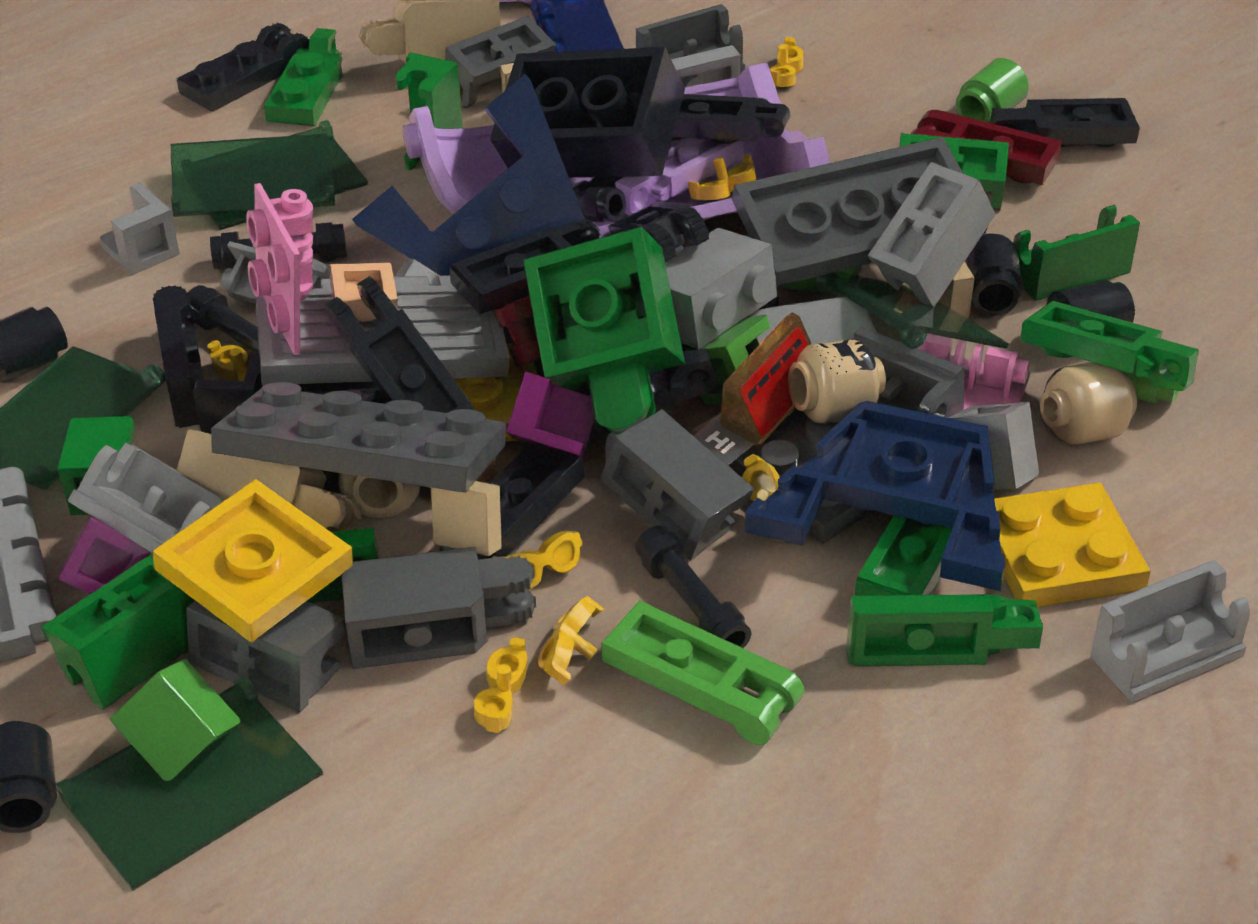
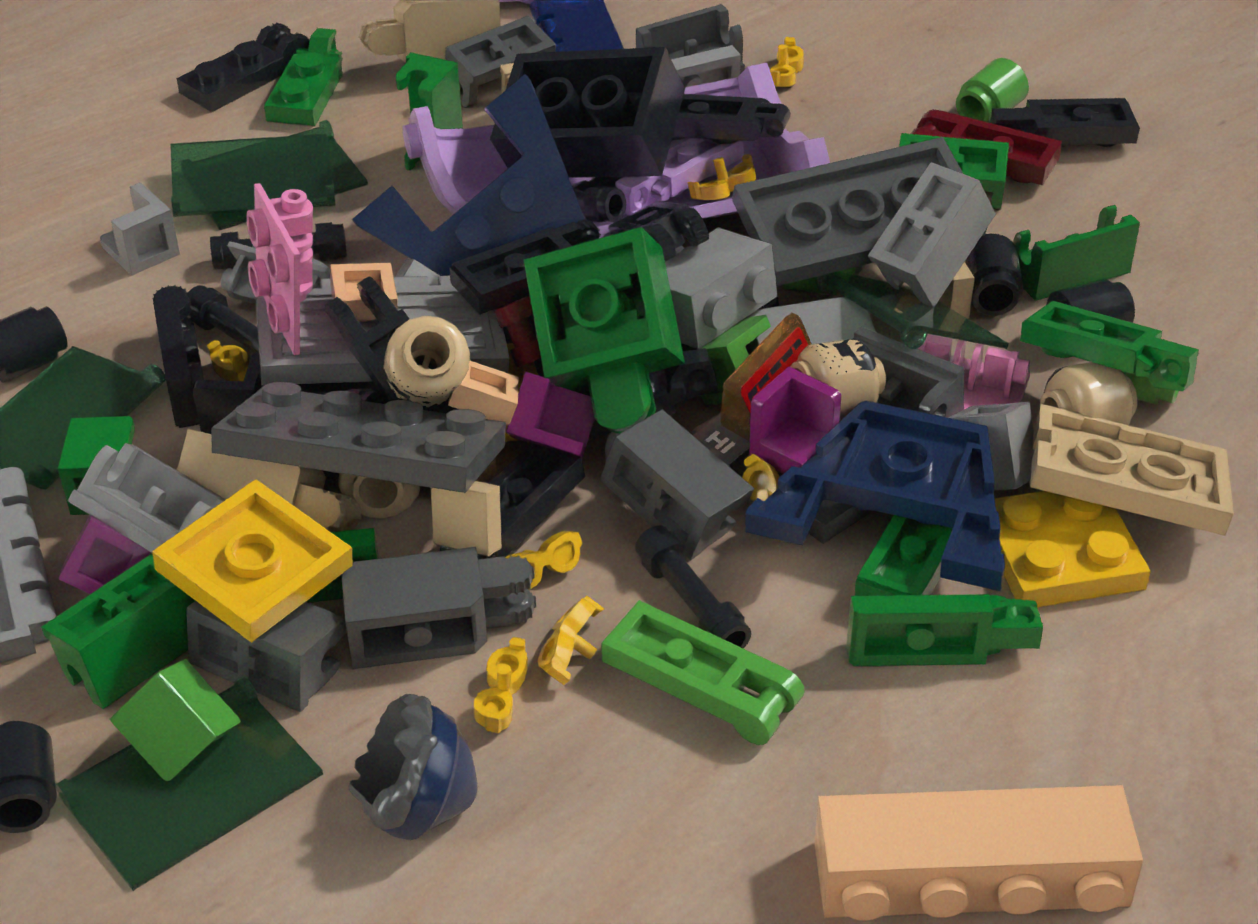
light grey hinge [1090,560,1250,703] -> none
none -> hair [348,694,478,840]
none -> tan head [383,316,470,407]
none -> light nougat plate [448,361,519,425]
none -> magenta panel [749,366,841,474]
none -> light nougat brick [815,785,1143,921]
none -> tan piece [1030,404,1234,536]

